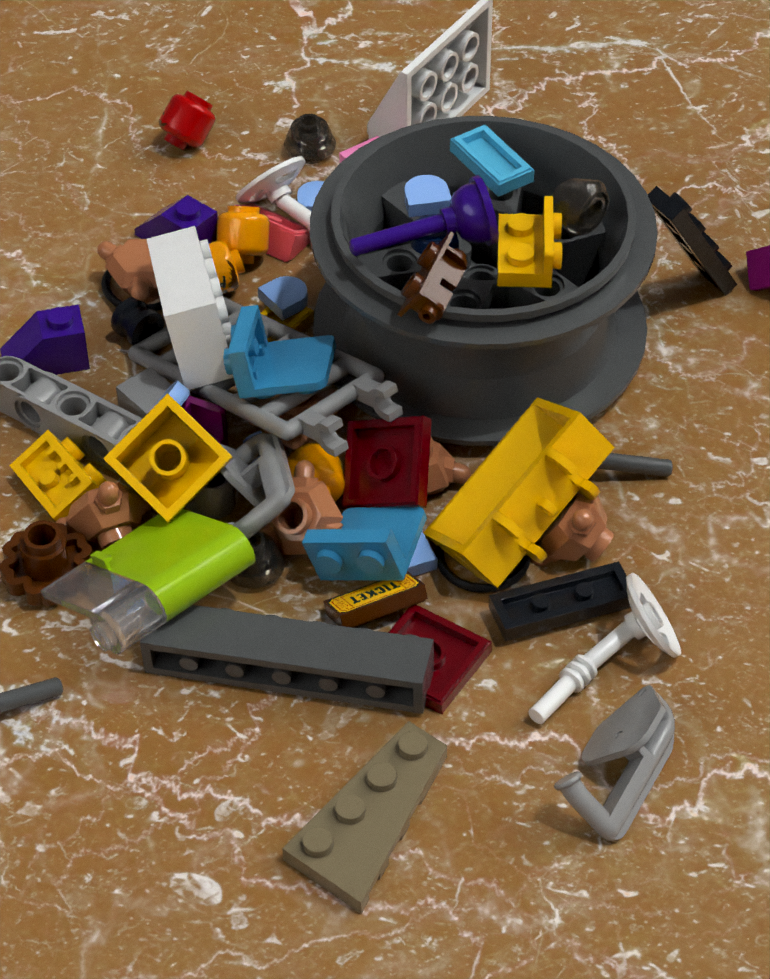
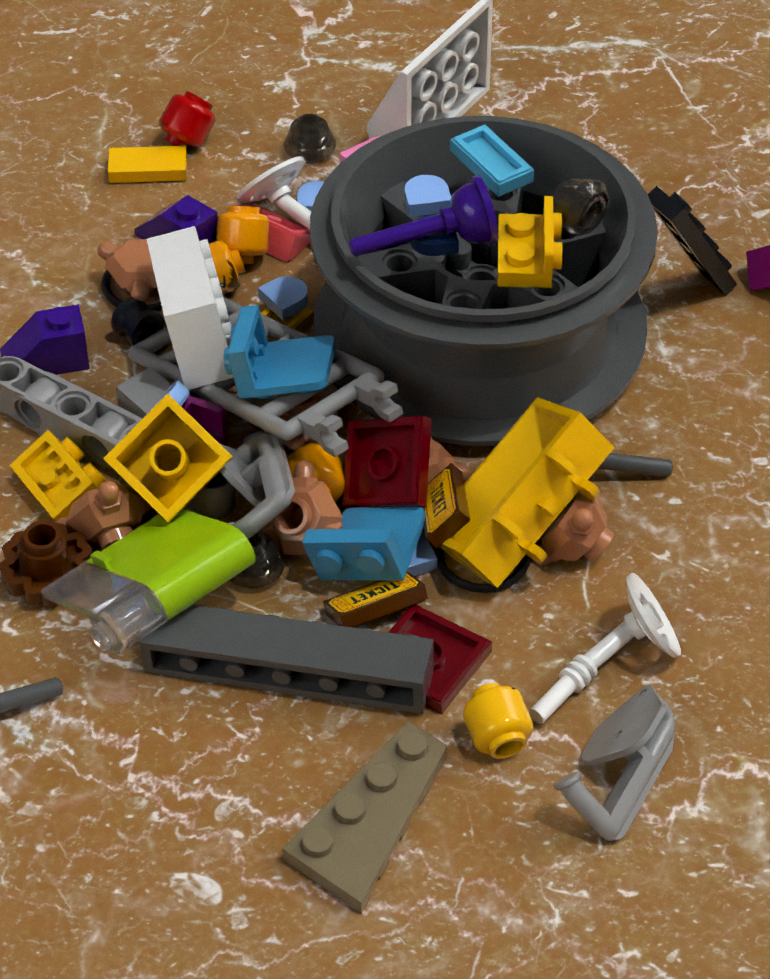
reddish brown hinge [397,231,468,324] -> none
black plate [489,561,631,641] -> none
none -> yellow tile [108,146,187,183]
none -> tile [423,463,470,548]
none -> yellow head [463,683,534,759]

